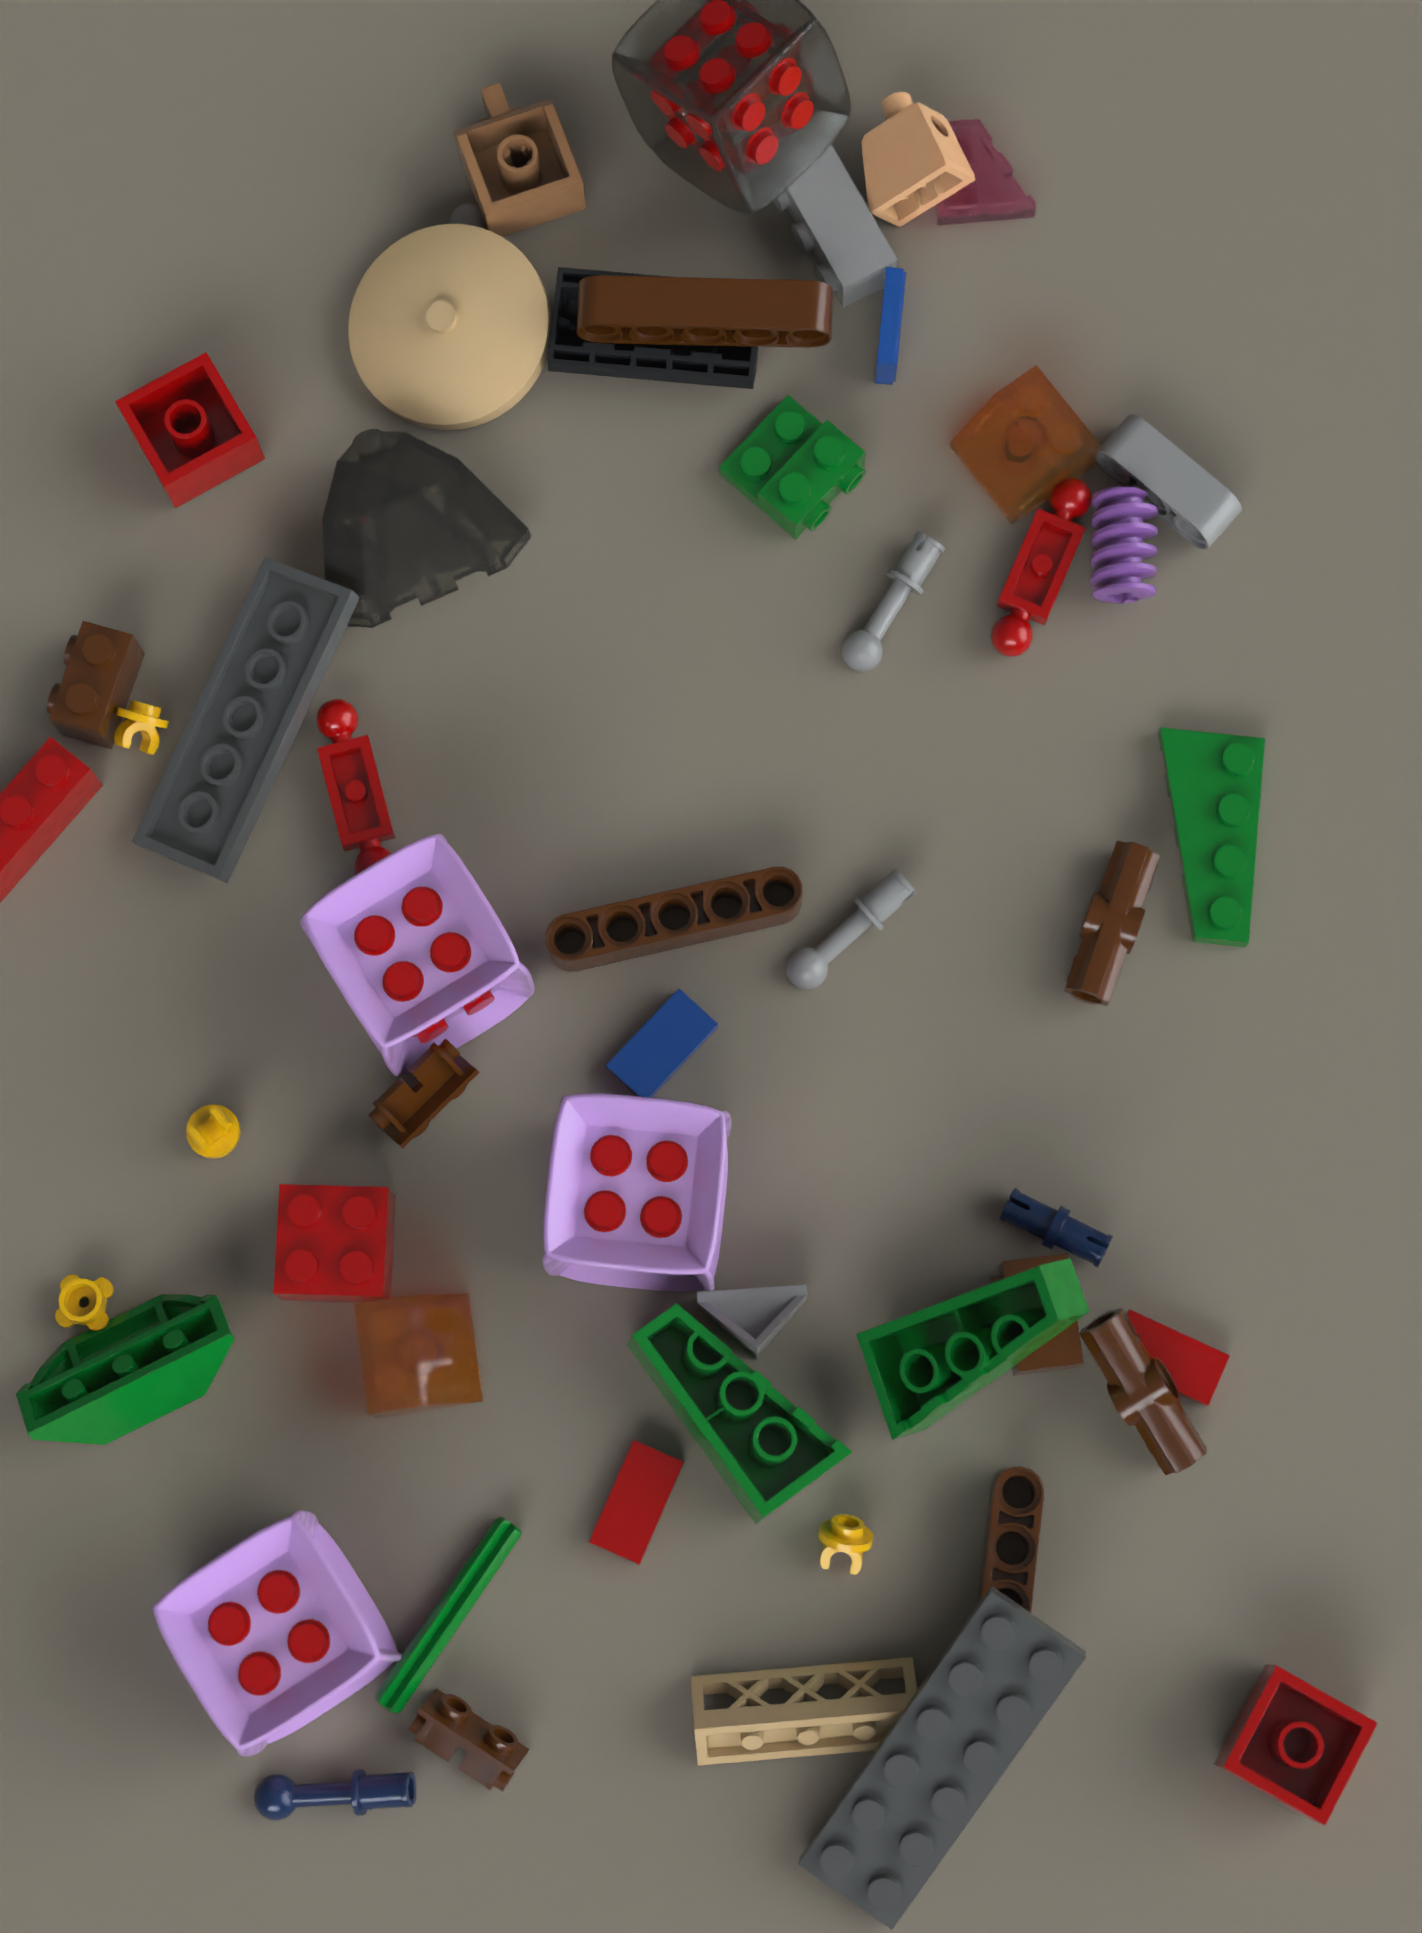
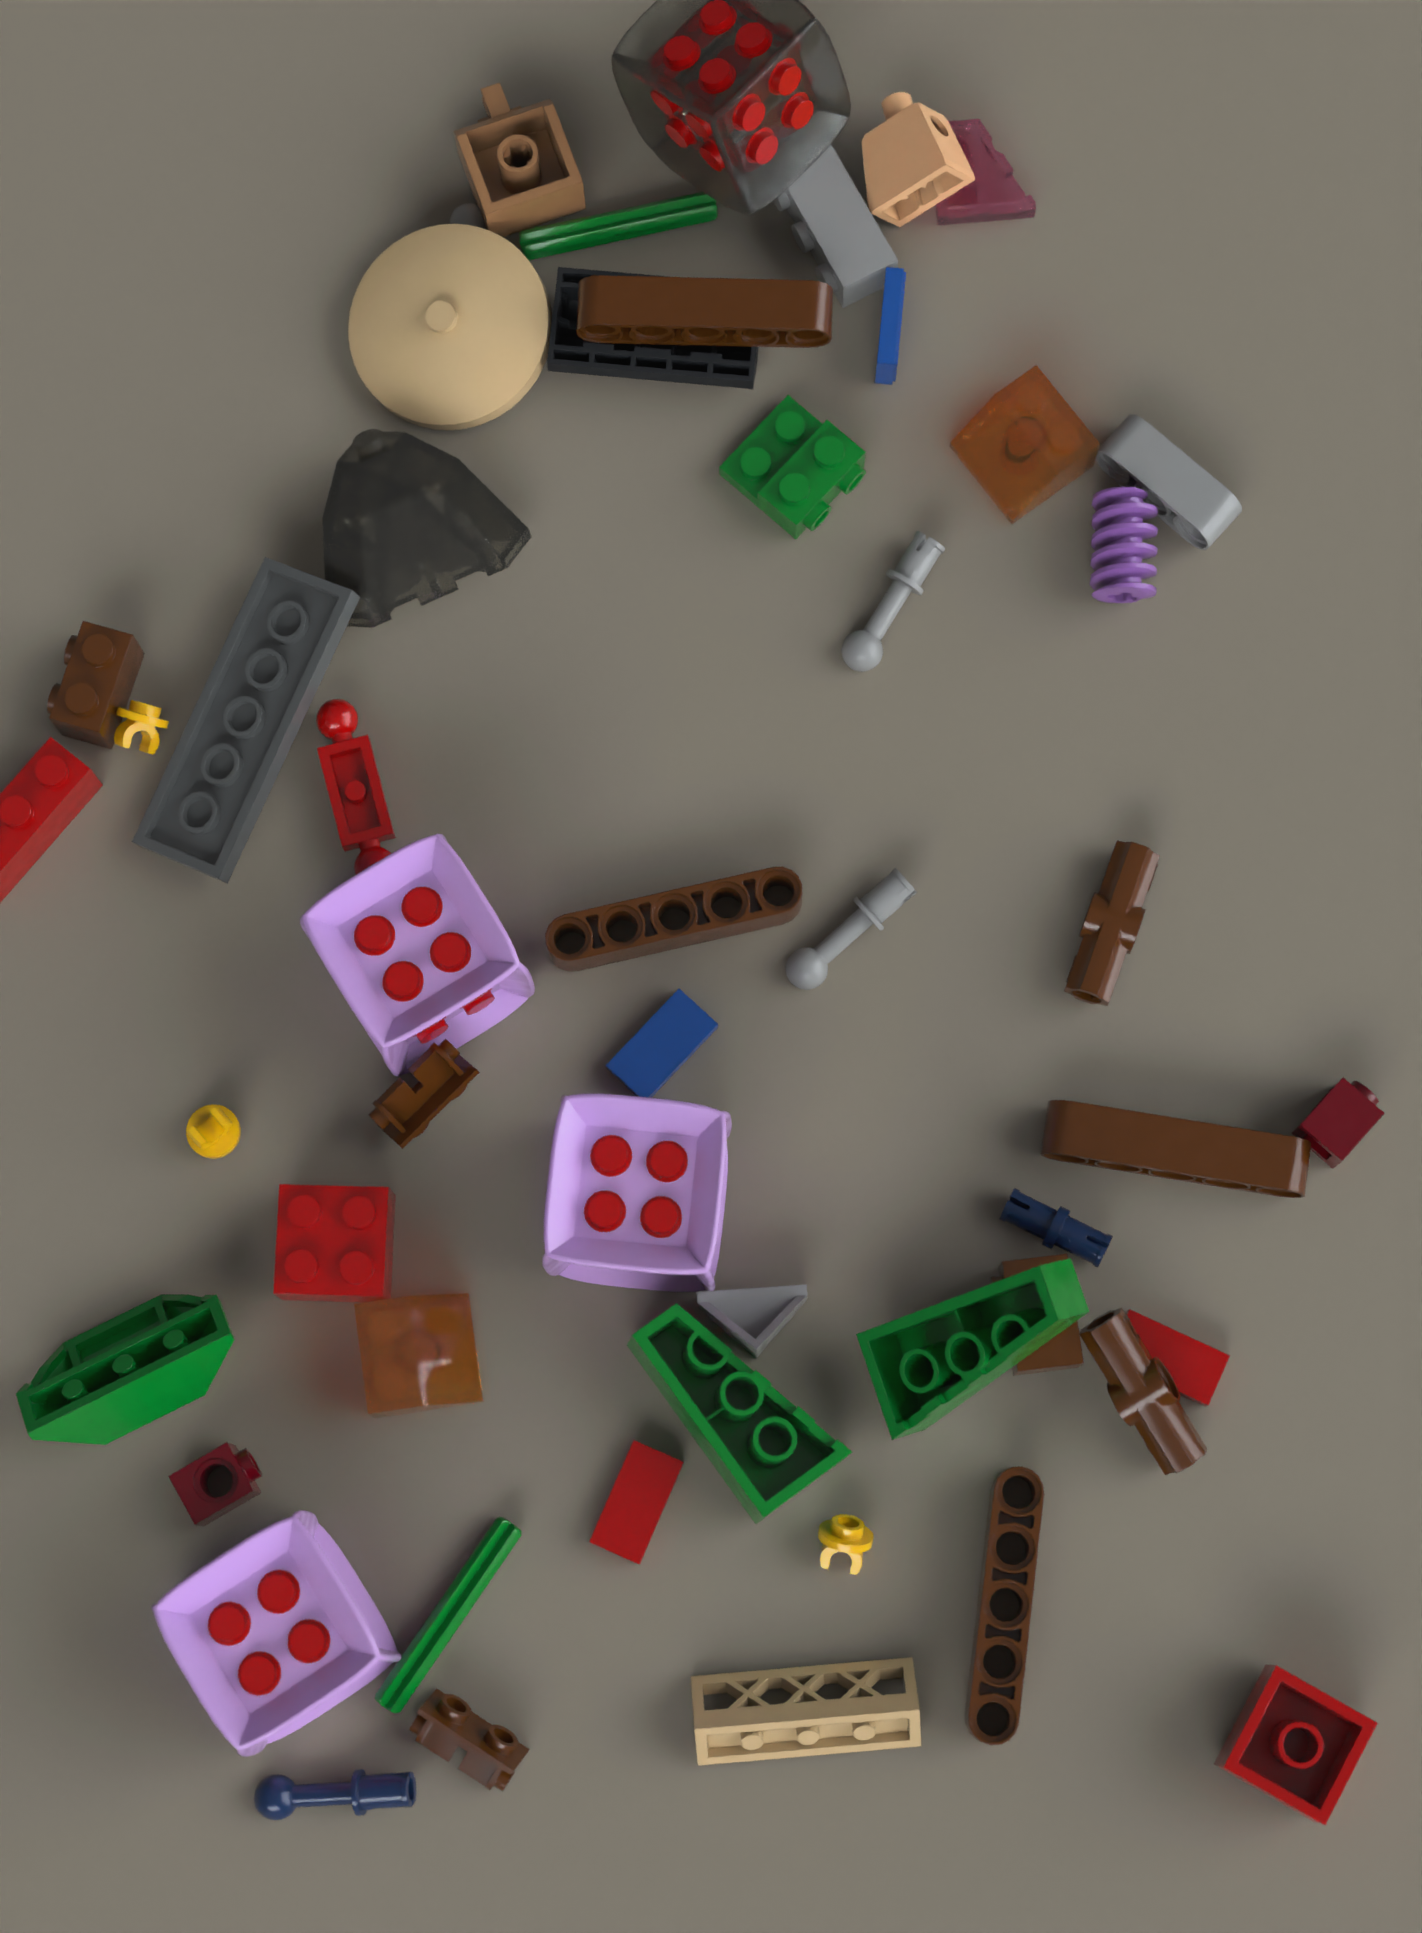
yellow plate [55,1274,114,1331] -> none
red brick [115,352,265,508] -> none
dark grey plate [798,1586,1086,1930] -> none
red plate [991,478,1092,657] -> none
green wing [1157,727,1265,947] -> none
none -> dark red brick [168,1442,262,1526]
none -> green axle [519,190,718,260]
none -> reddish brown beam [1041,1100,1311,1198]
none -> dark red brick [1292,1077,1385,1169]

